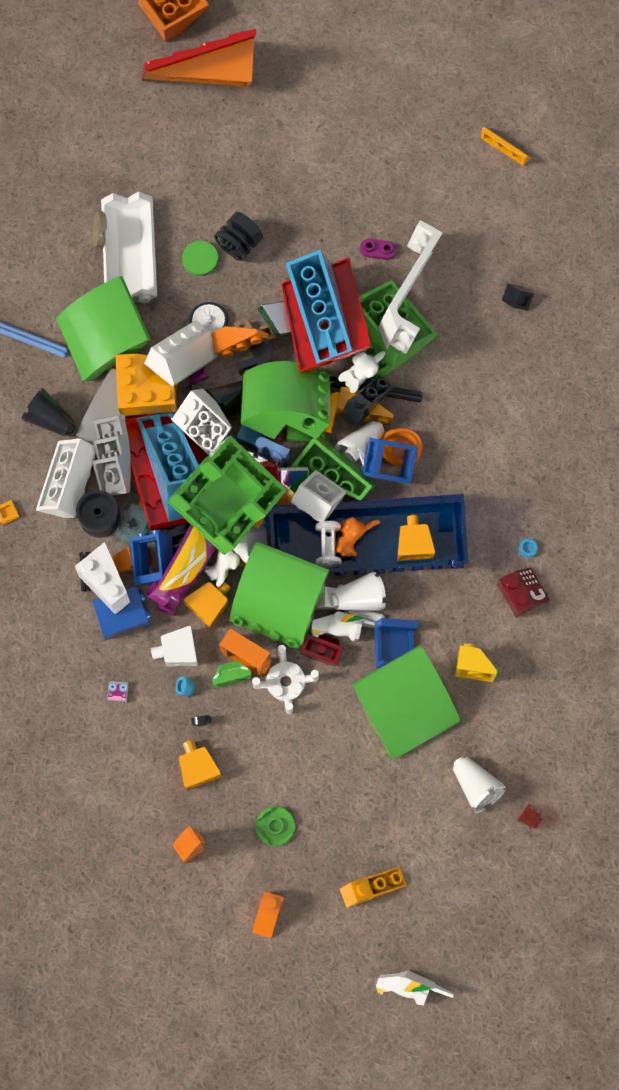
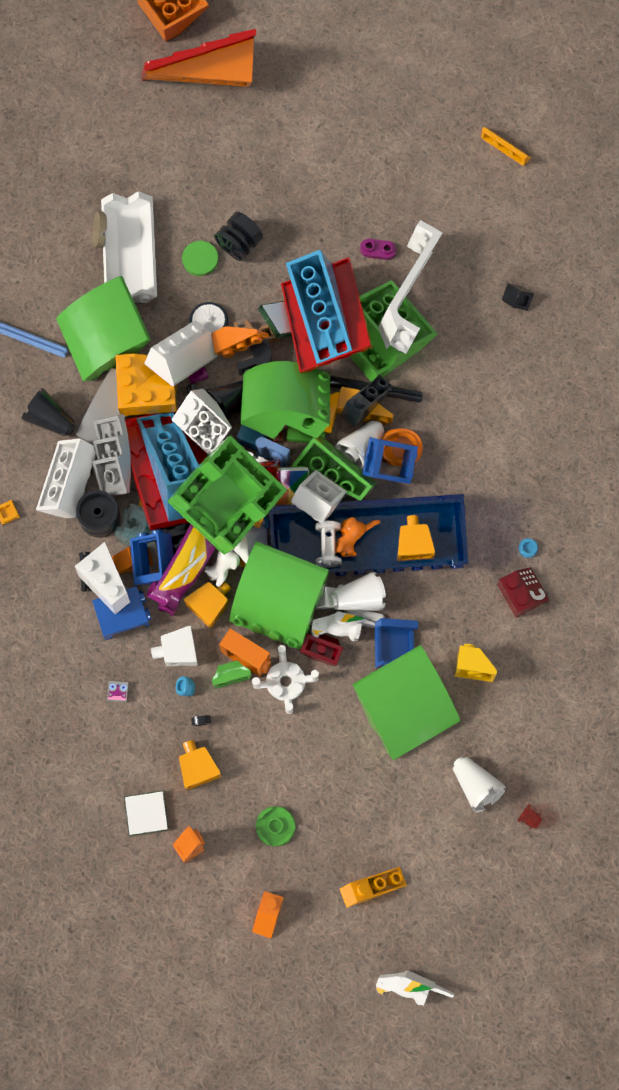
white animal [339,351,386,393] -> none
none -> white tile [124,791,169,837]

